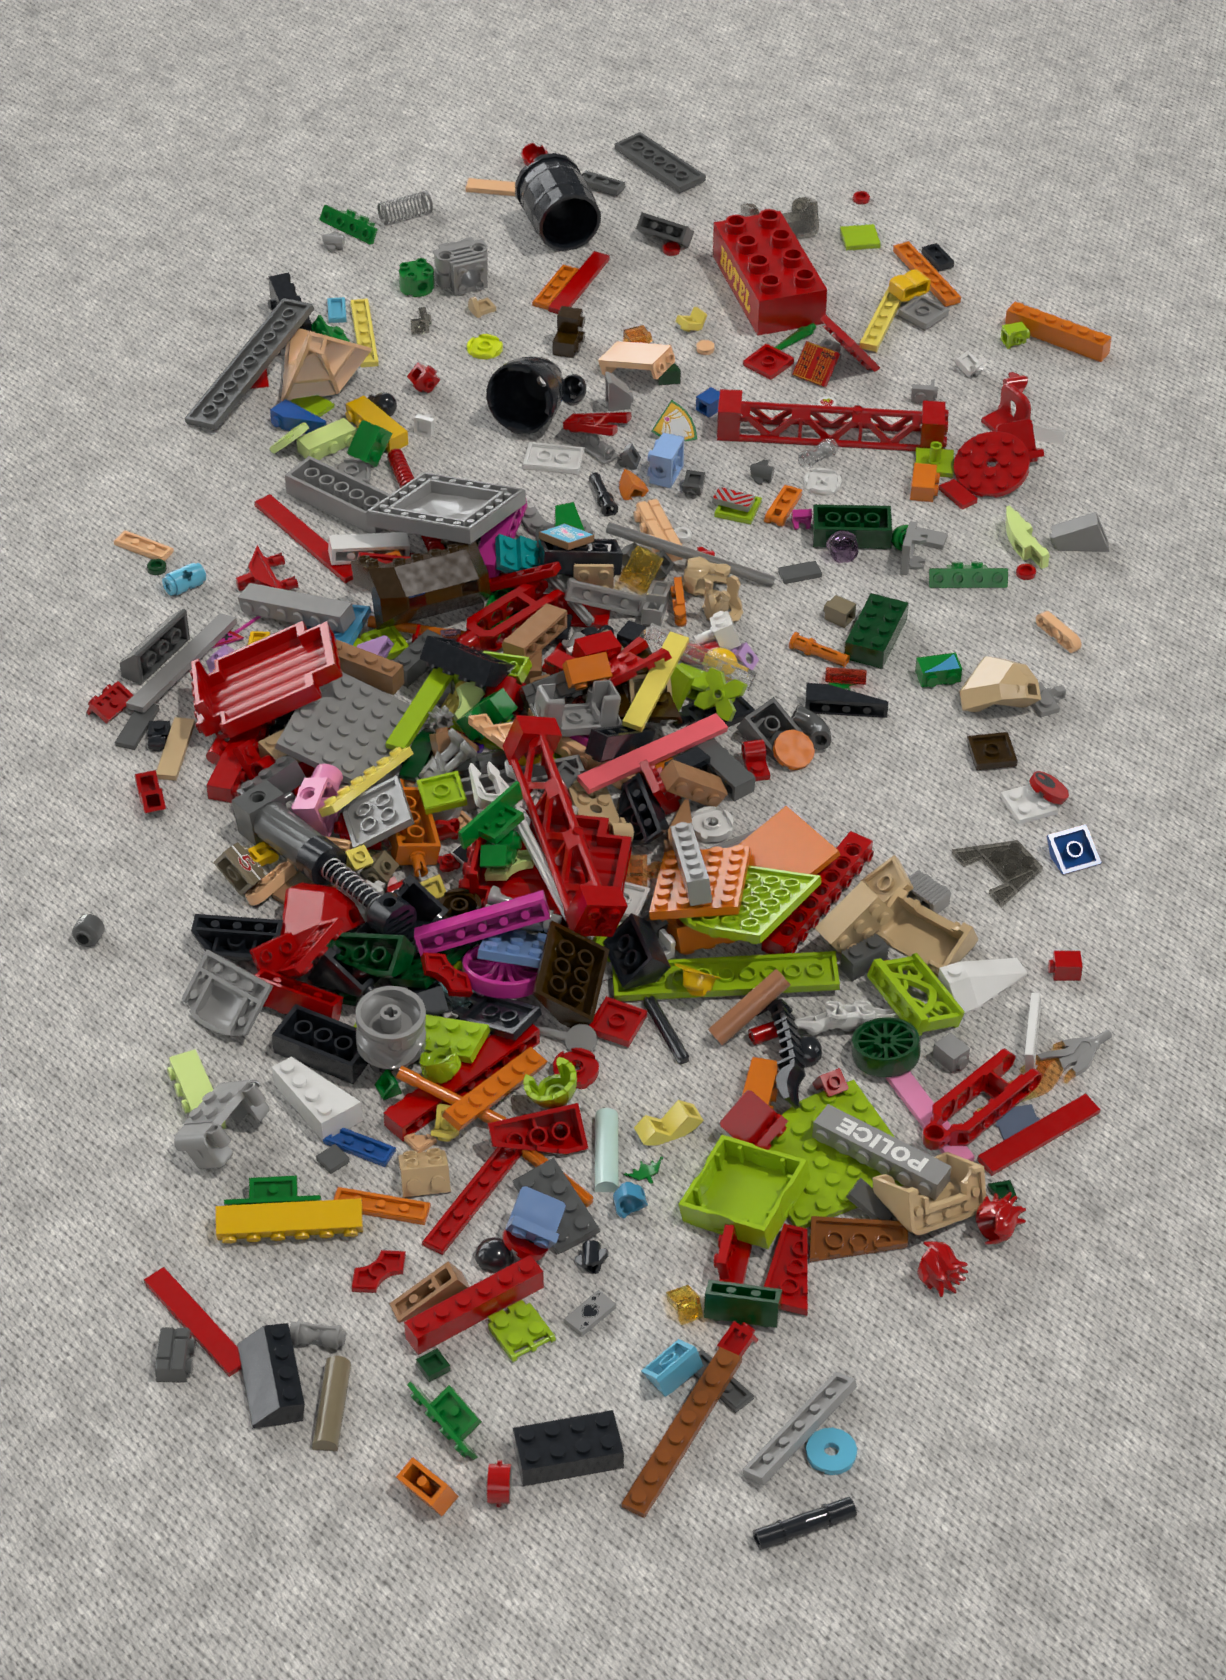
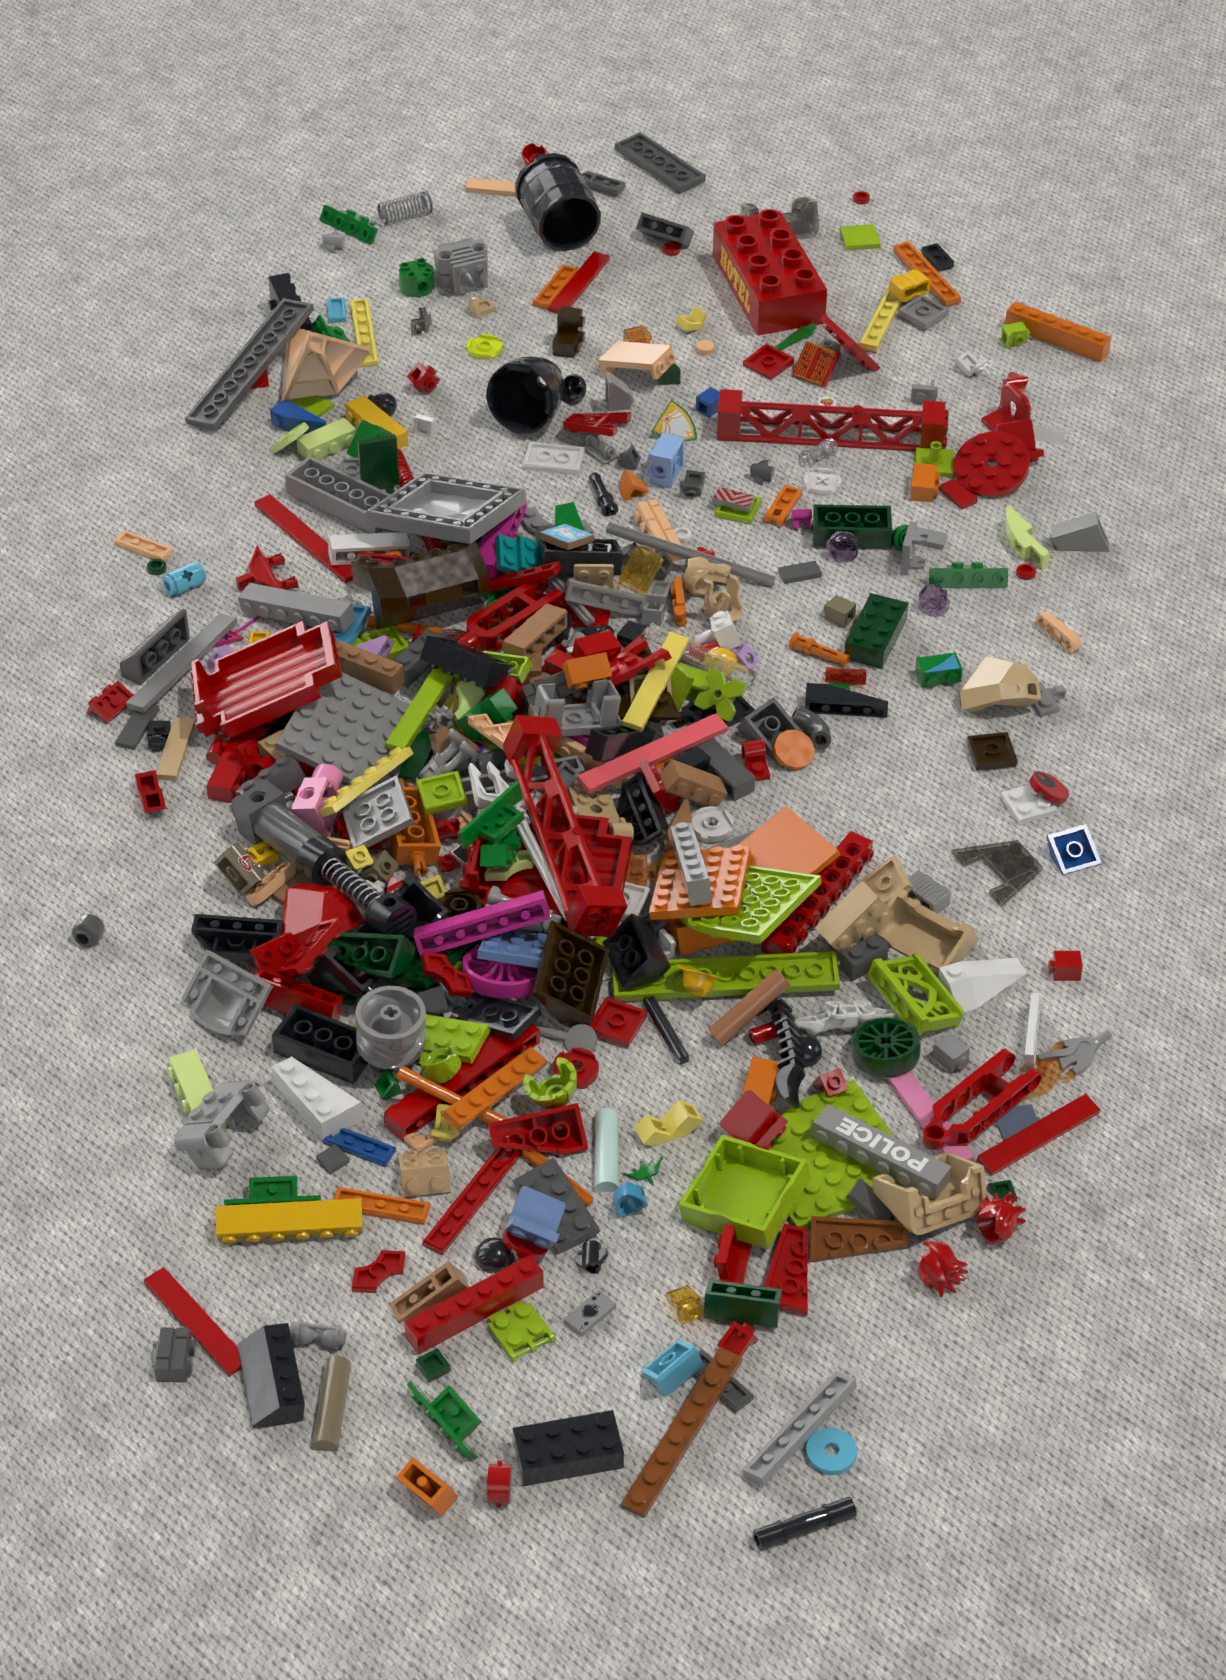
none -> dark green tile [357,434,399,494]
none -> clear purple hair [918,584,950,617]

